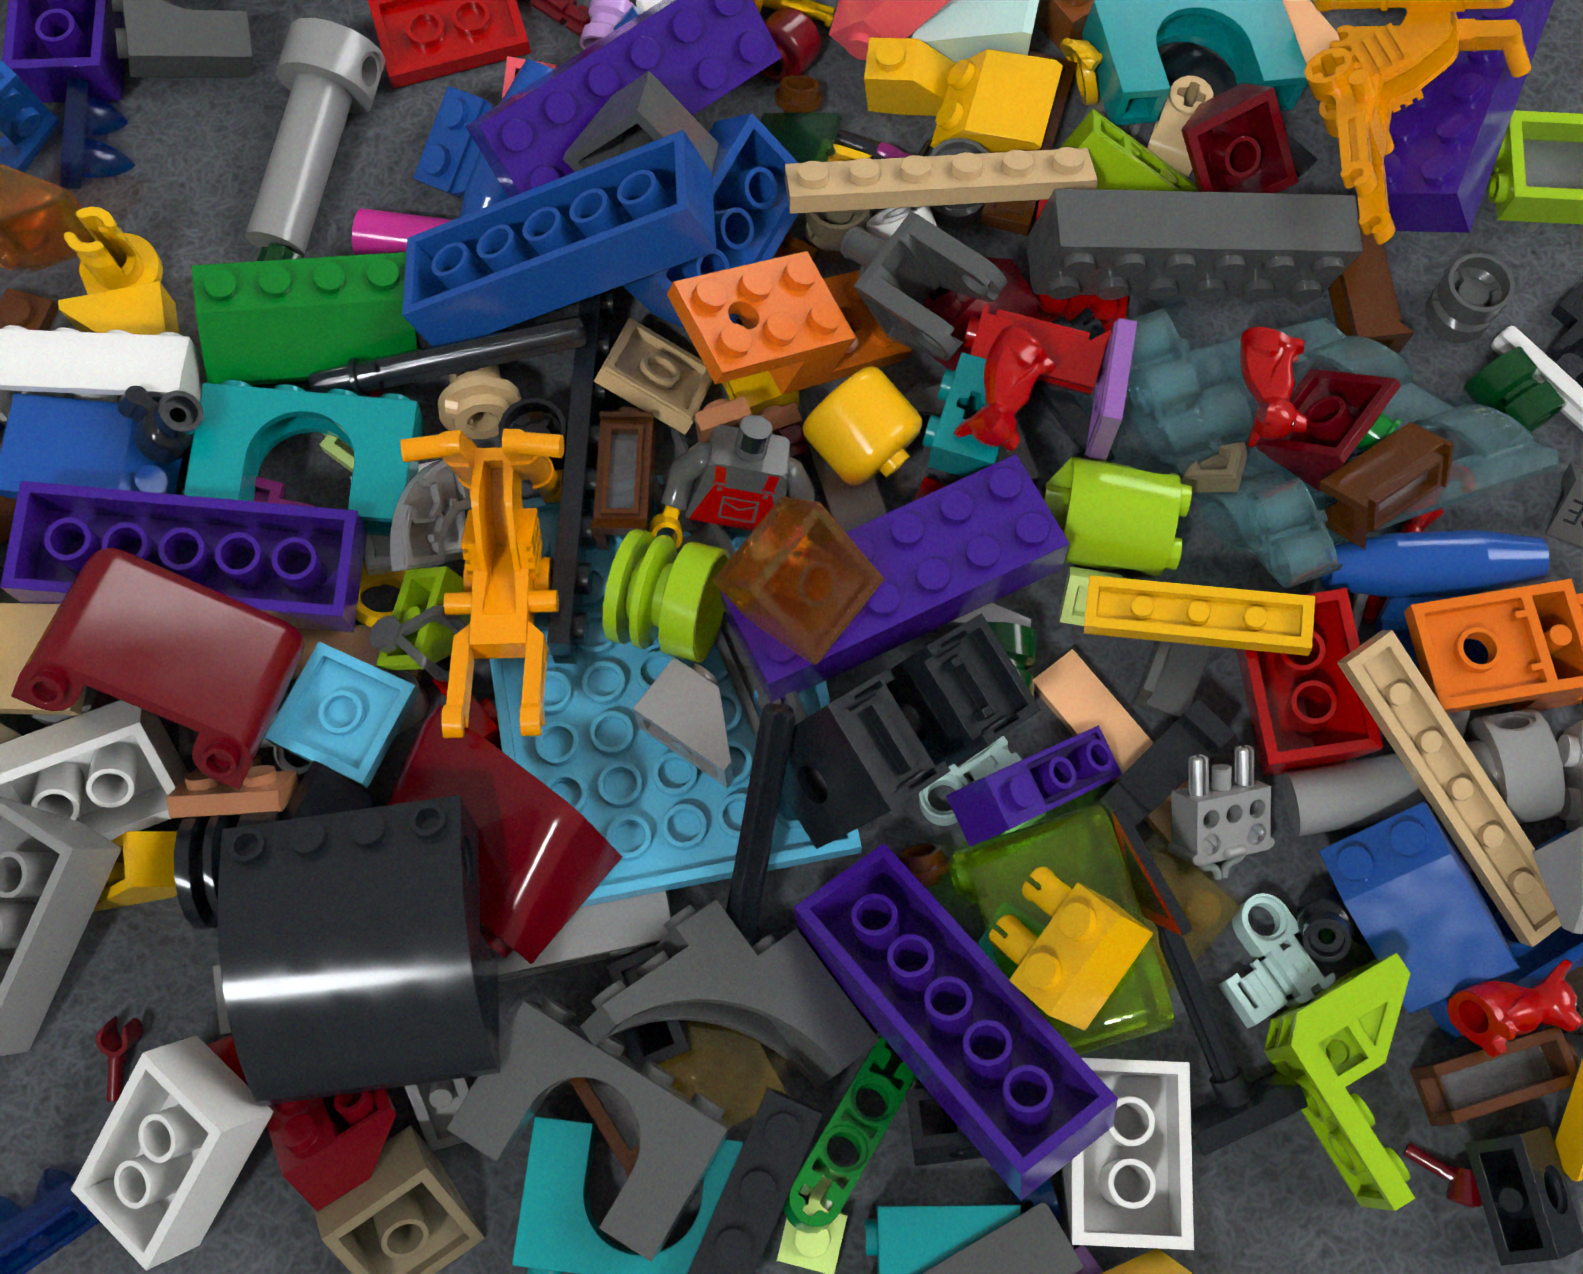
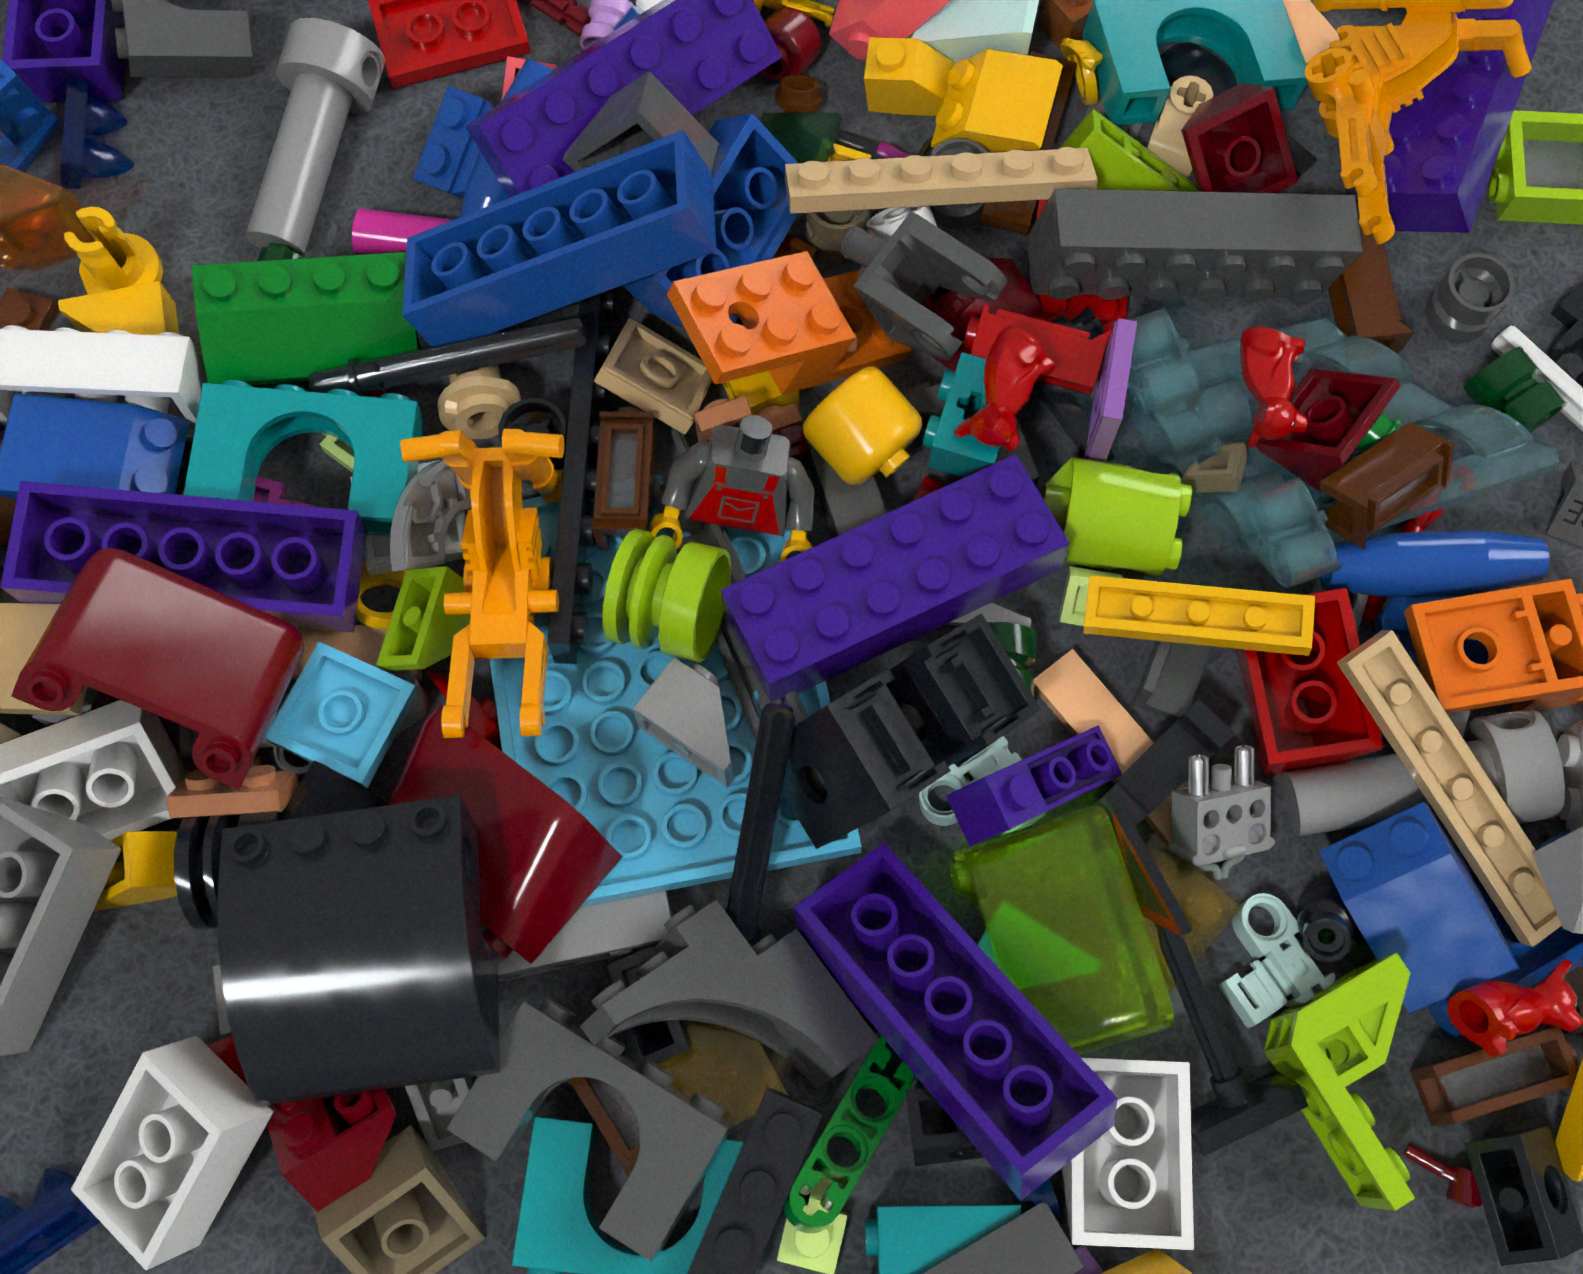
dark red hand [95,1016,143,1102] -> none
black piece [117,385,203,463] -> none
dark grey piece [369,605,467,683] -> none
clear orange slope [712,496,885,665] -> none
reddish brown plate [898,843,952,888] -> none
yellow brick [988,866,1154,1031] -> none

